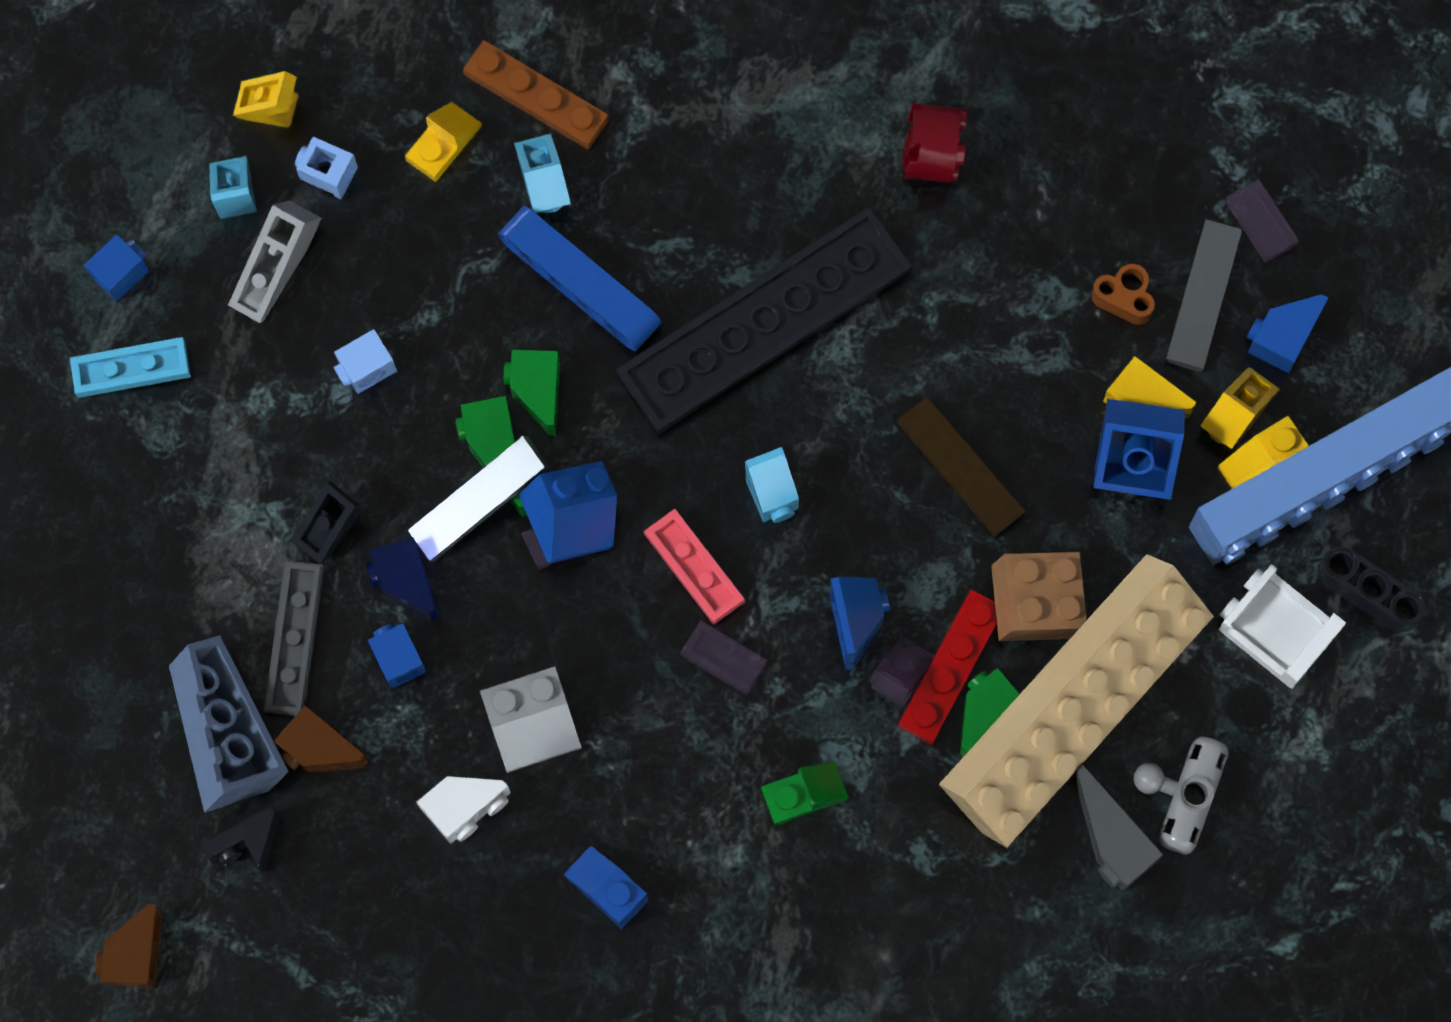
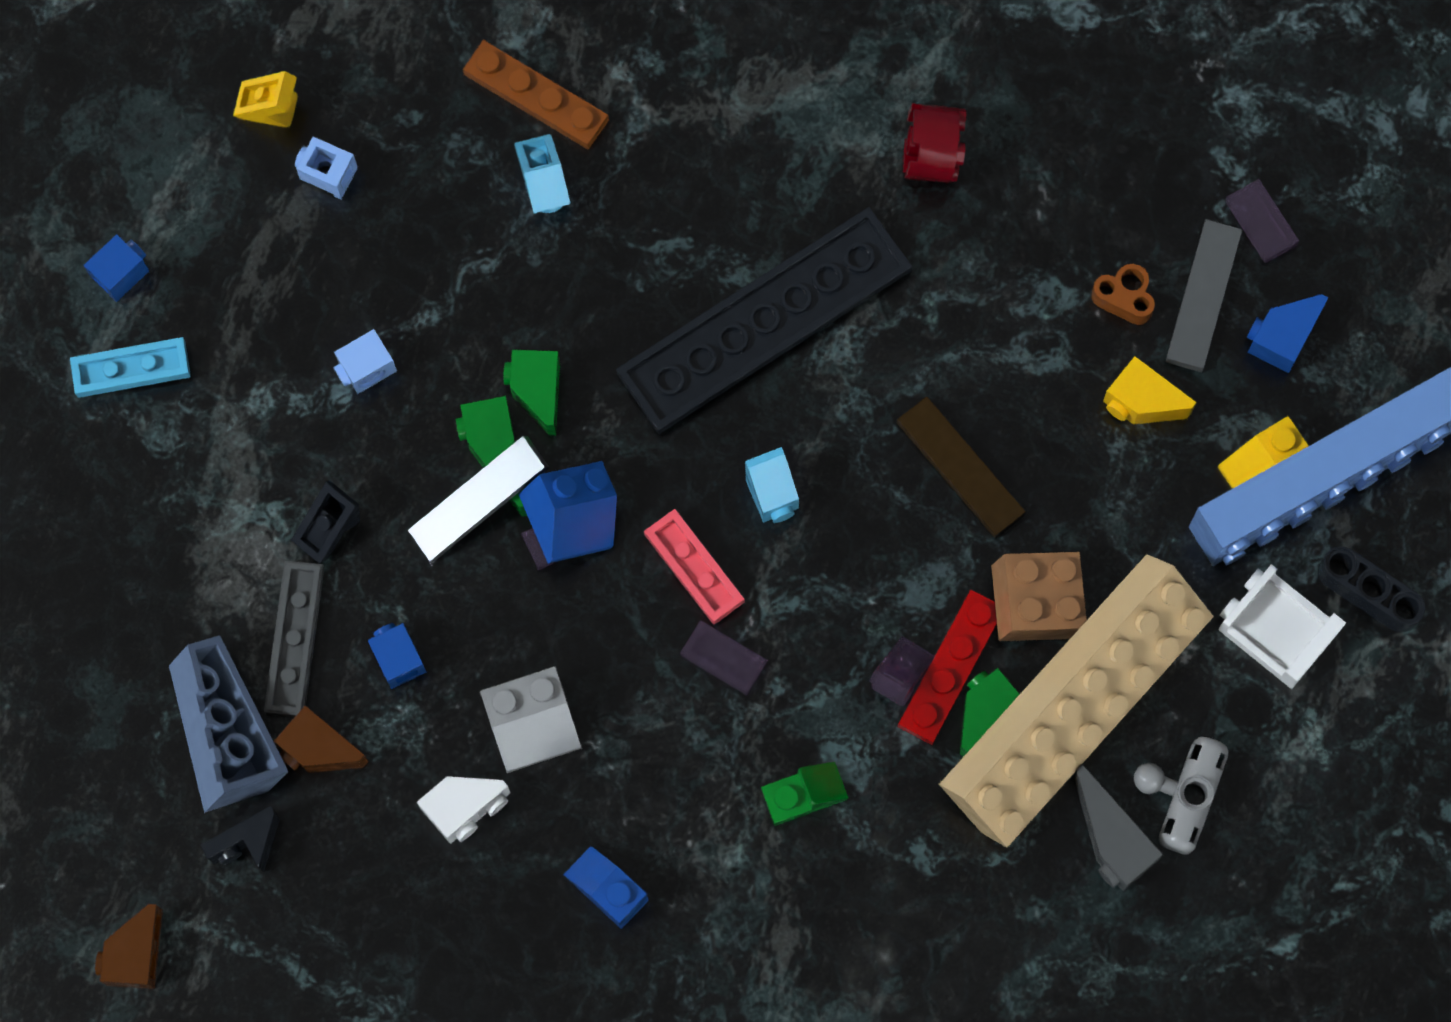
medium azure slope [210,156,257,219] -> none
light grey slope [228,200,322,323] -> none
clear blue slope [366,537,439,620] -> none
yellow slope [405,102,482,182] -> none
blue beam [498,206,662,351] -> none
blue slope [830,577,890,670] -> none
blue brick [1094,398,1185,500] -> none
yellow slope [1201,367,1280,449] -> none

